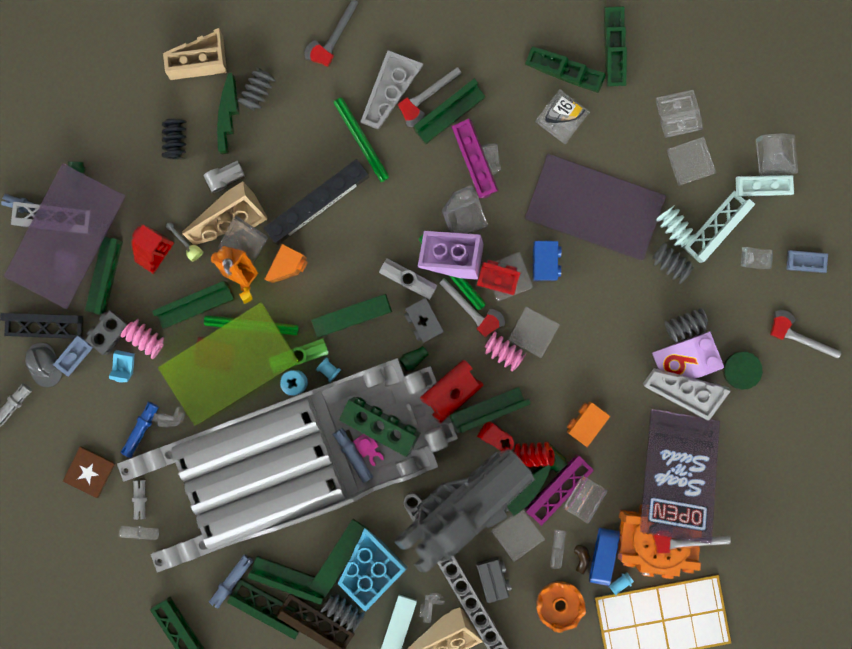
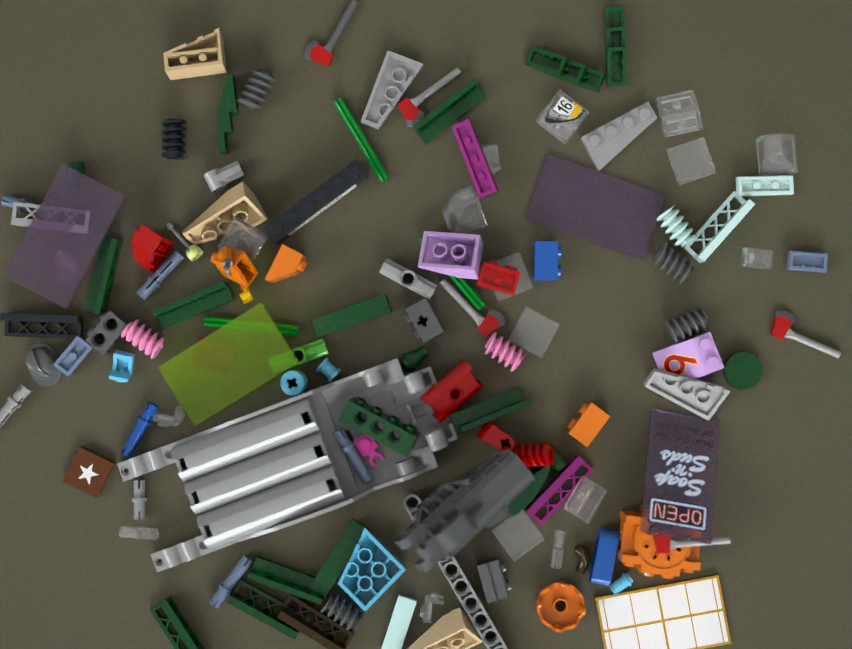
none -> sand blue pin [136,250,184,300]
none -> light grey wing [580,102,657,172]

